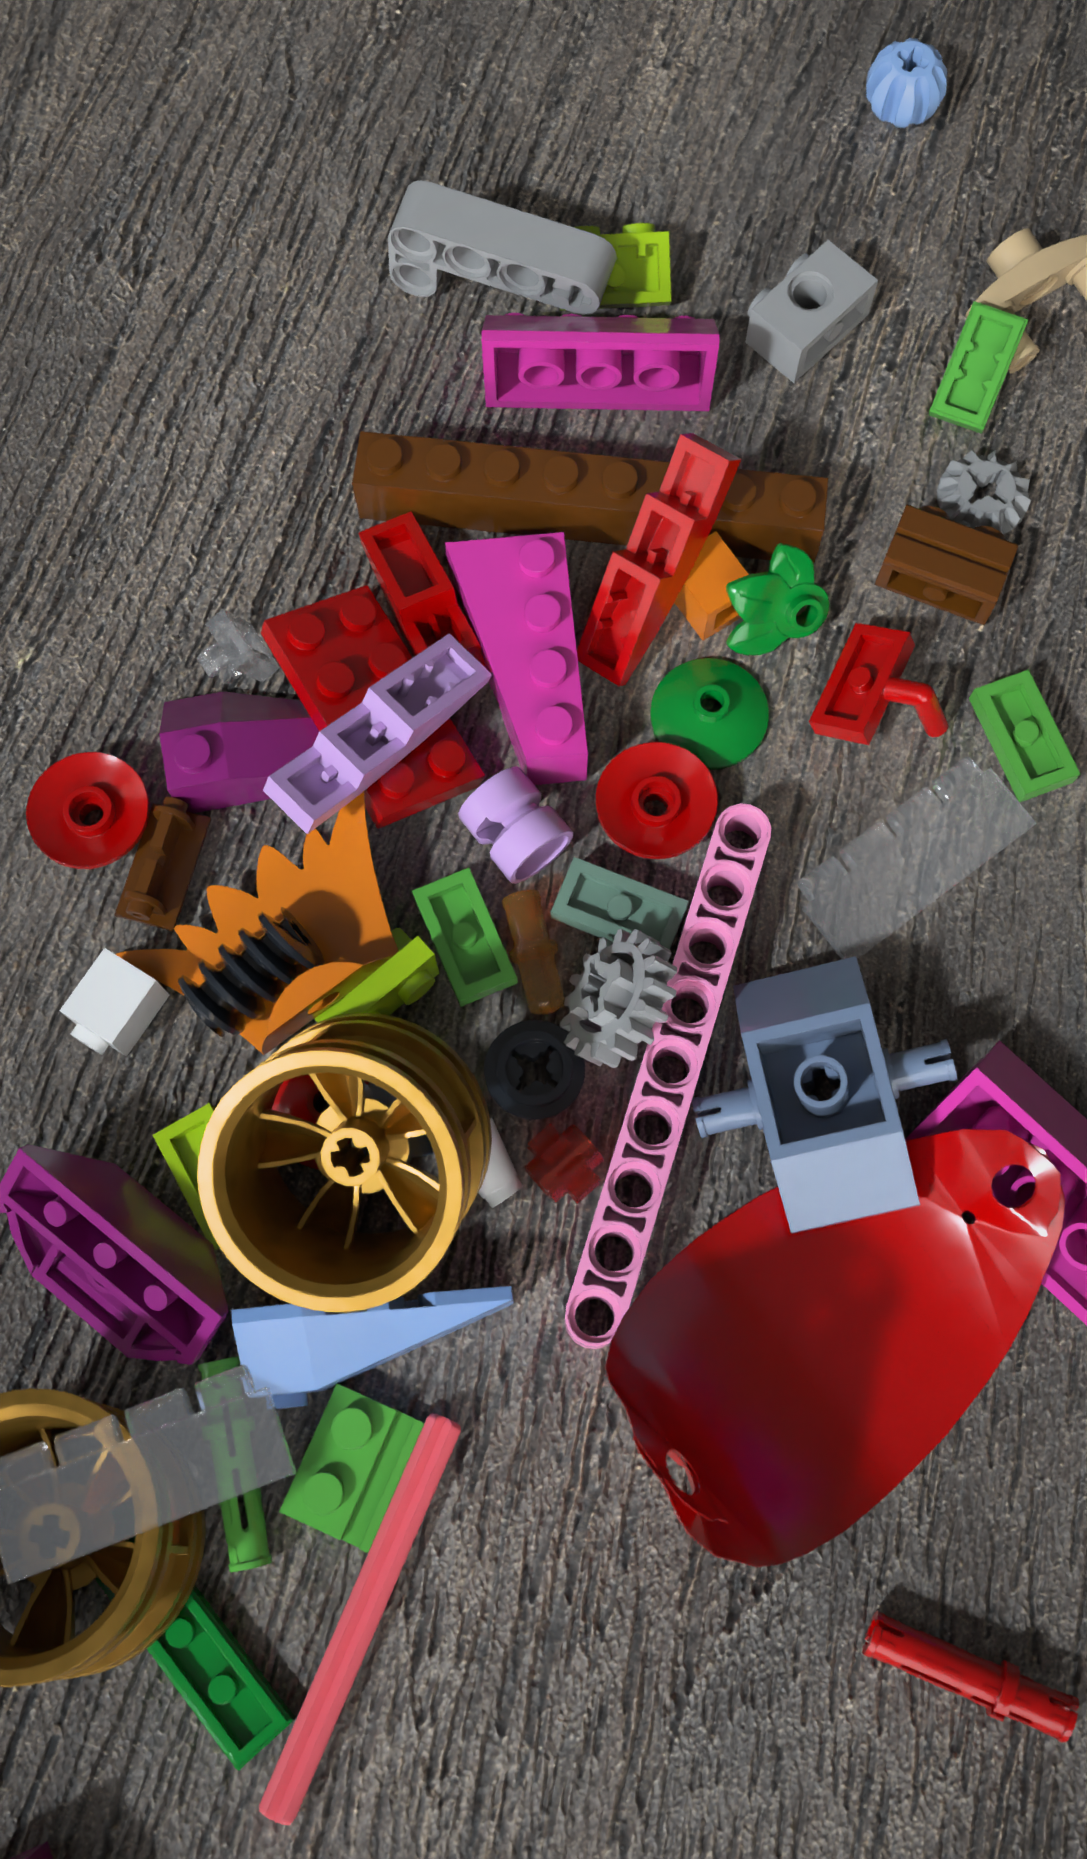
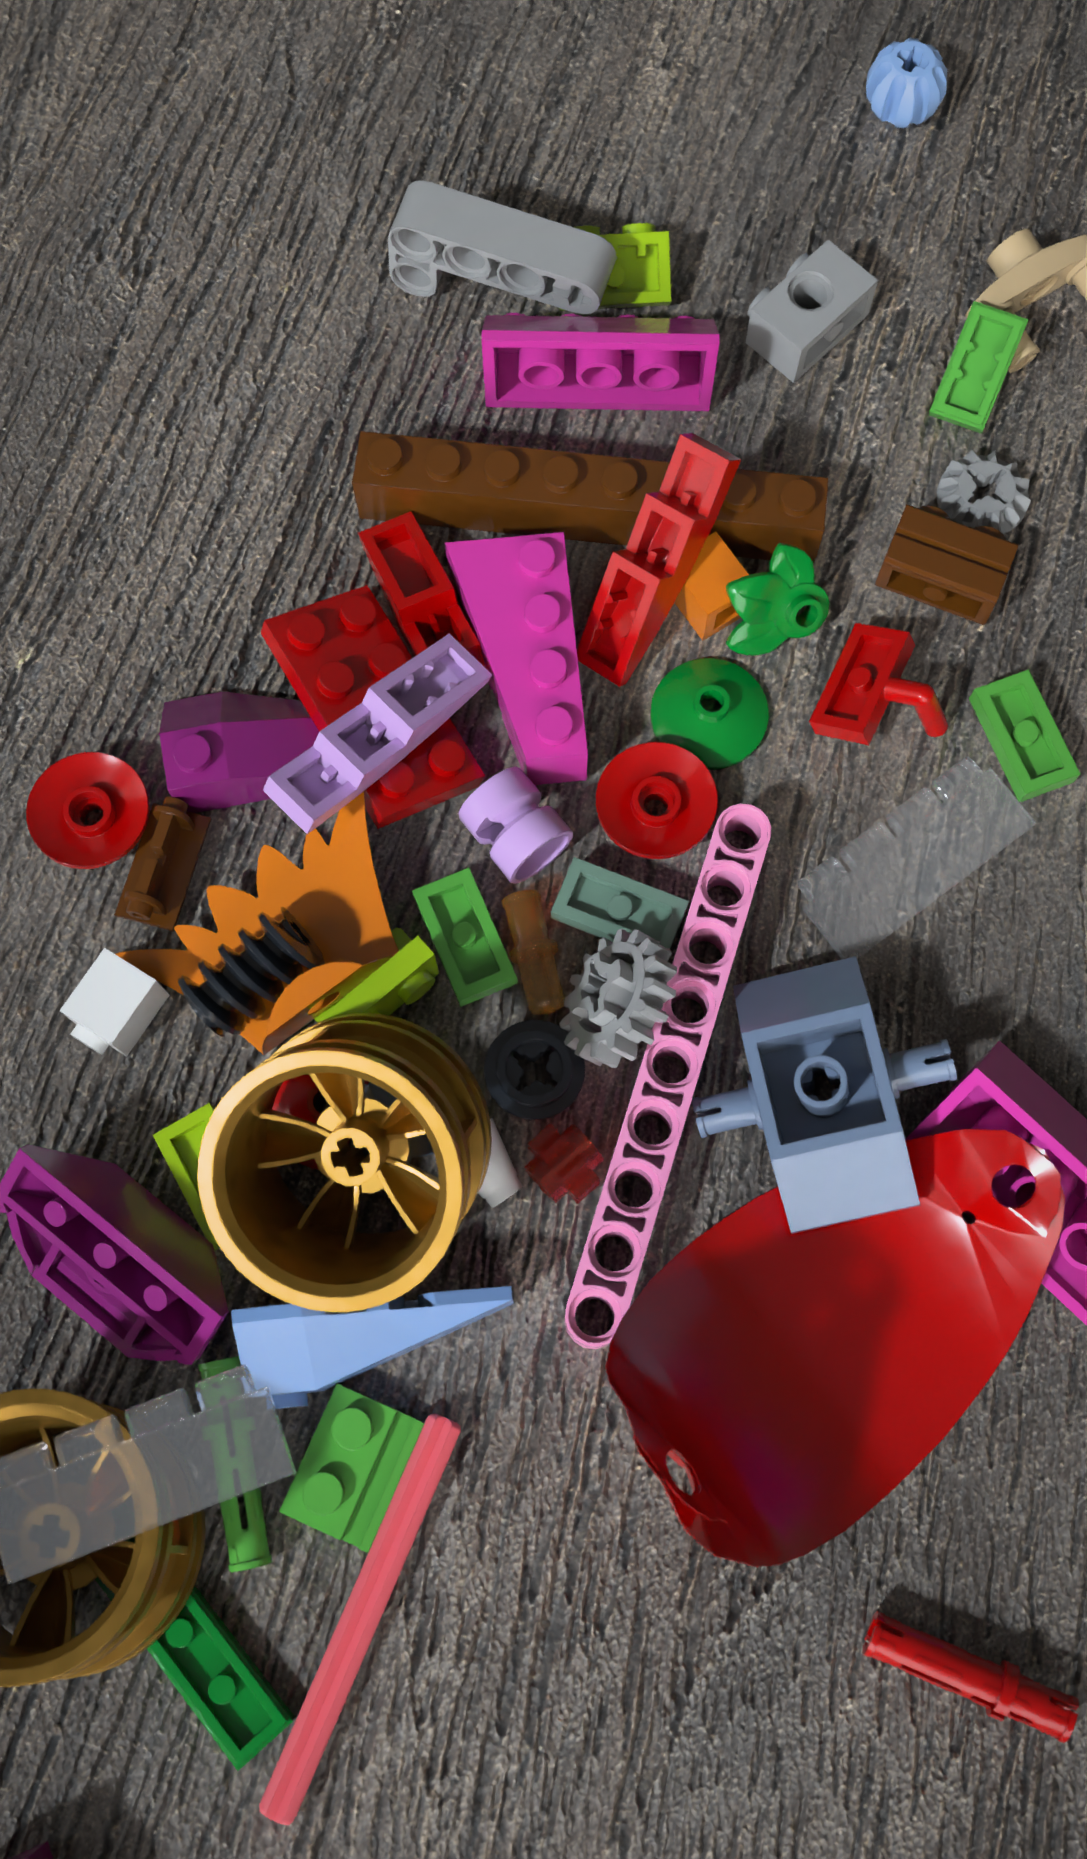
clear tile [197,609,280,685] -> none

